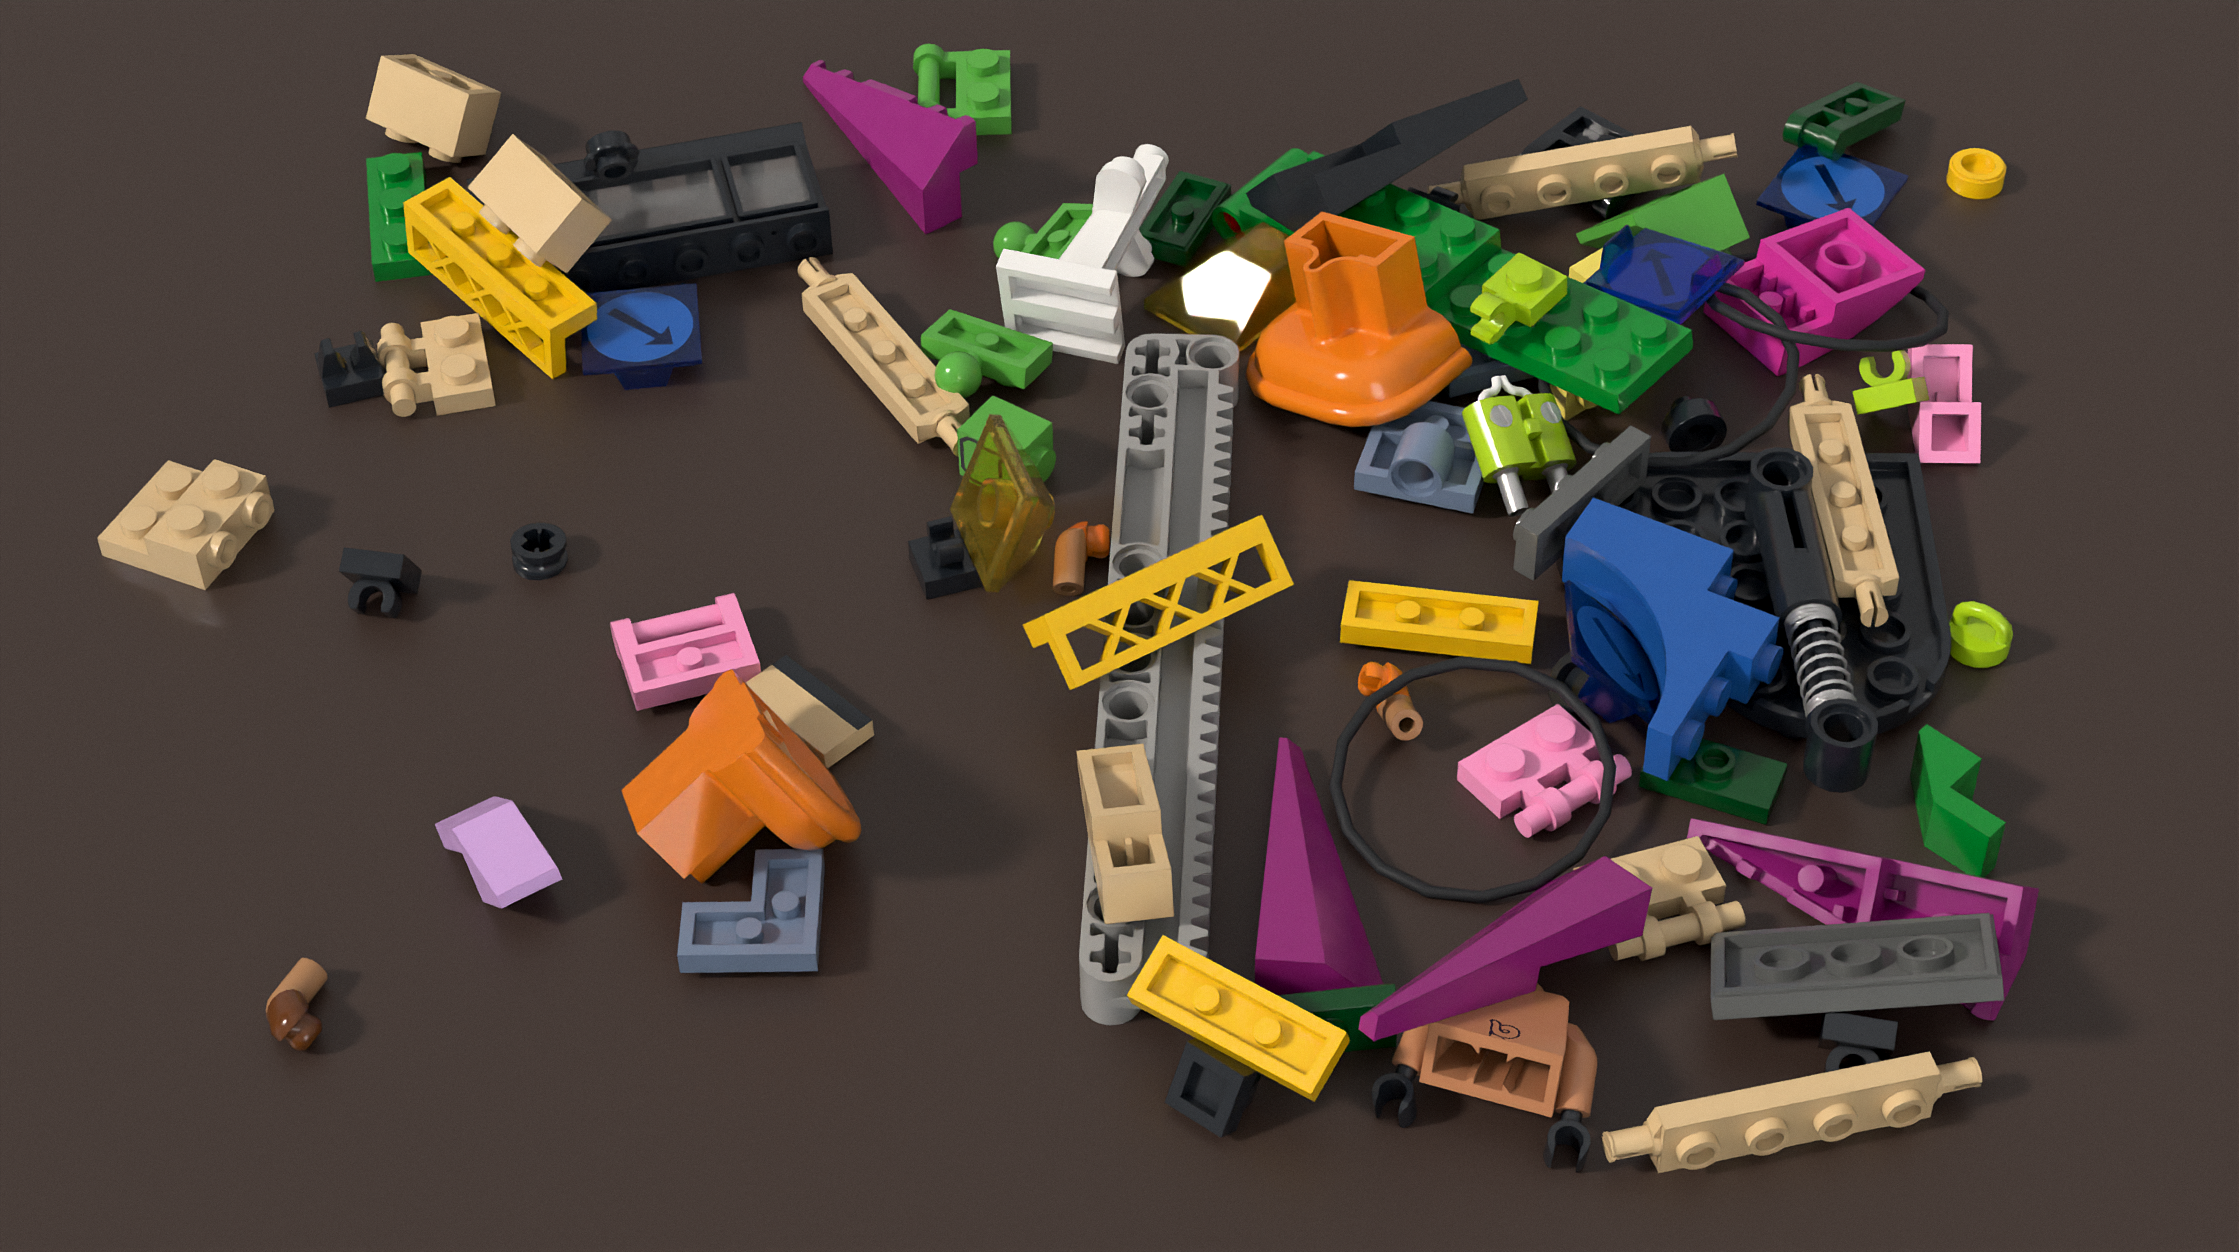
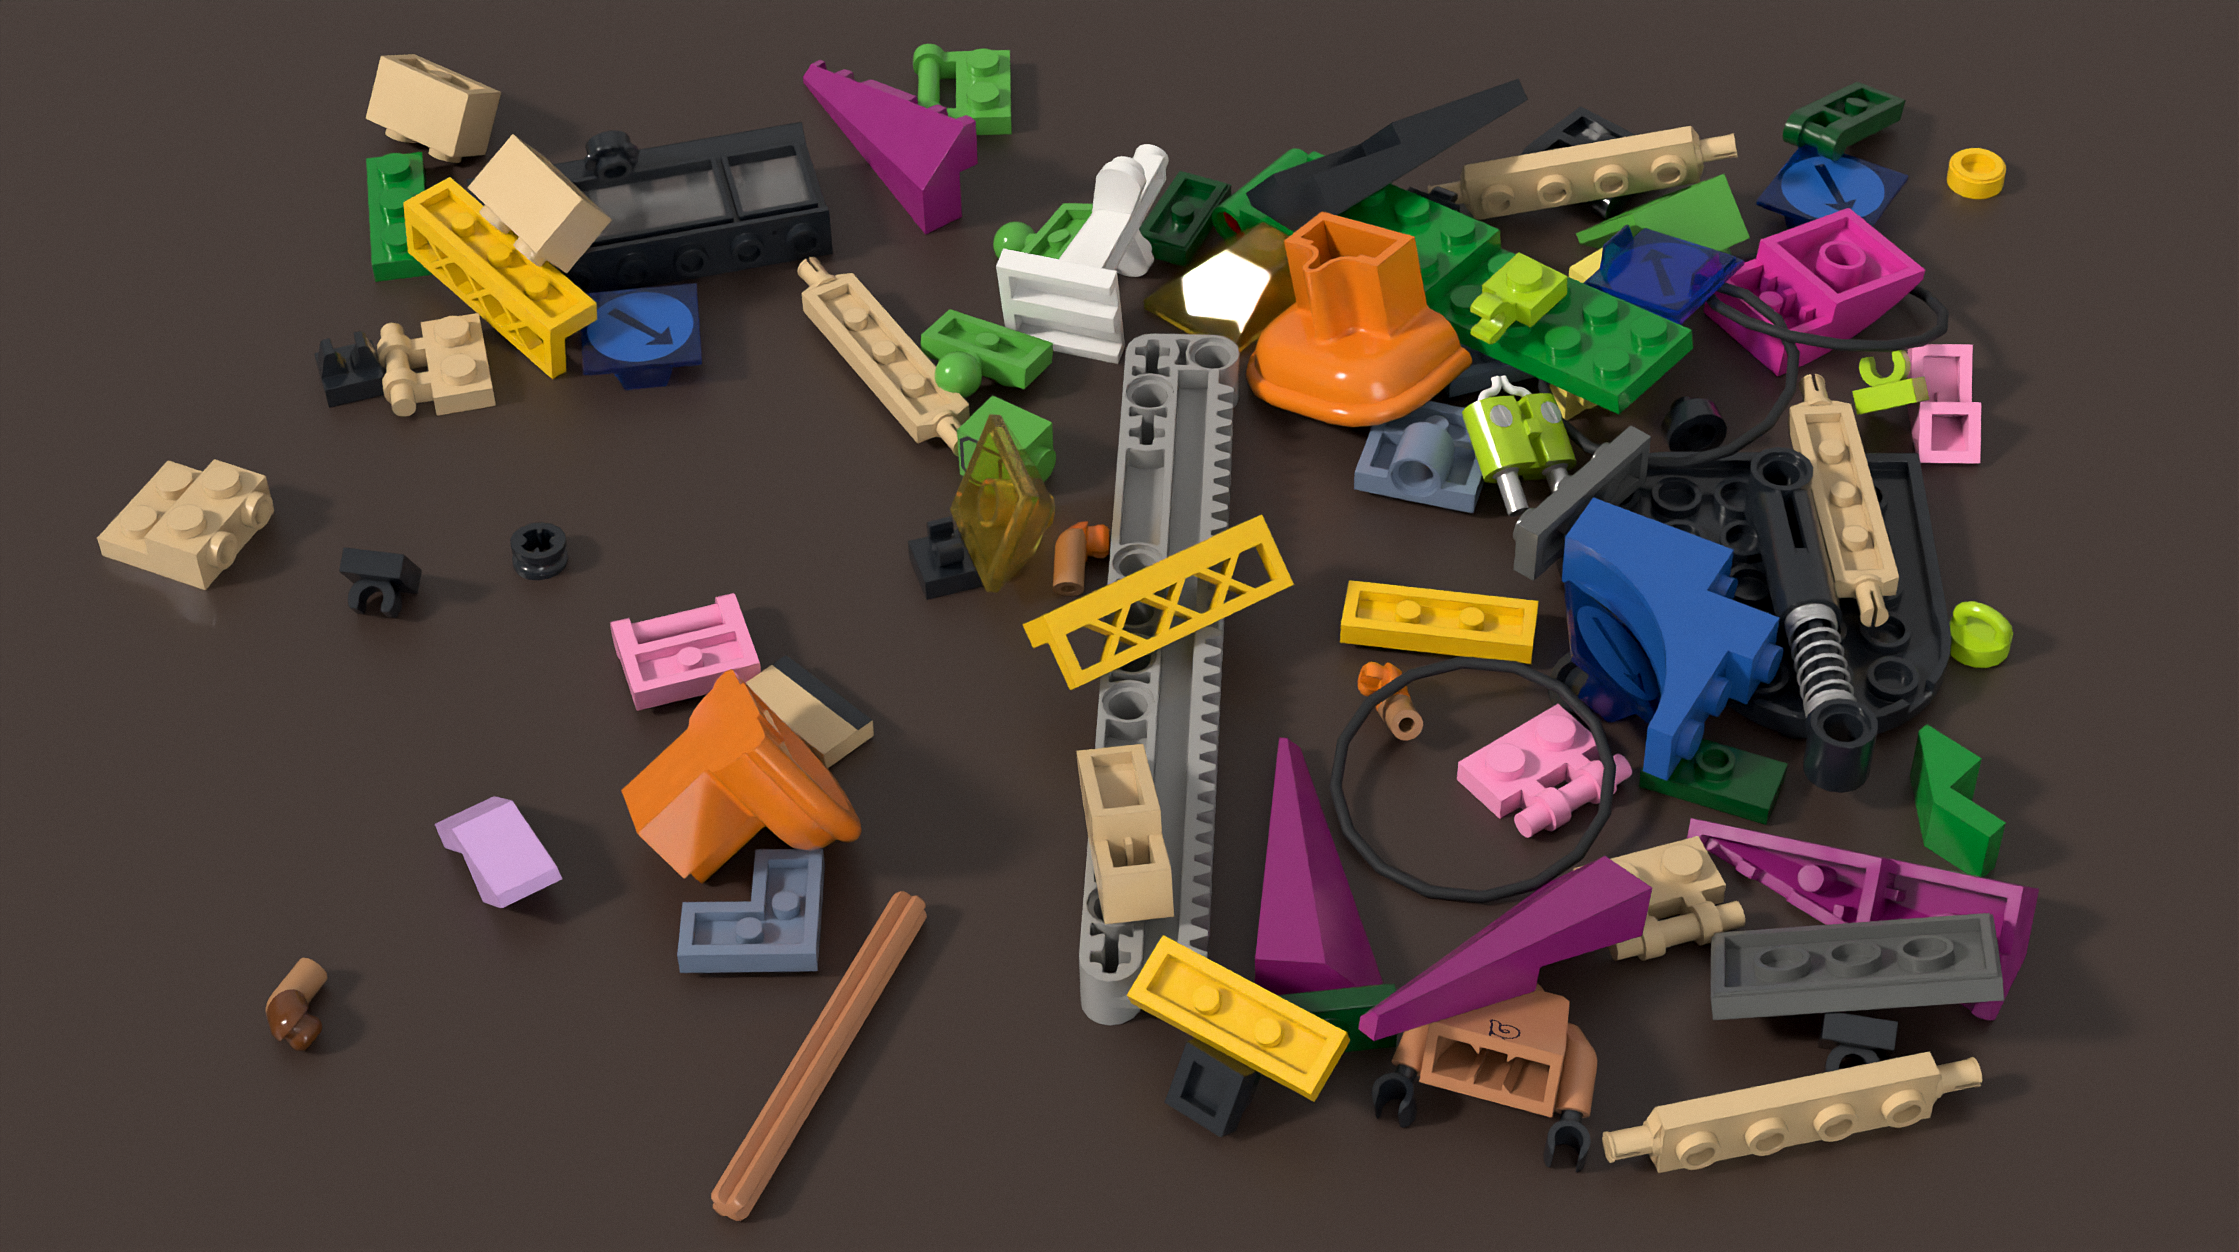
none -> nougat axle [711,891,927,1221]

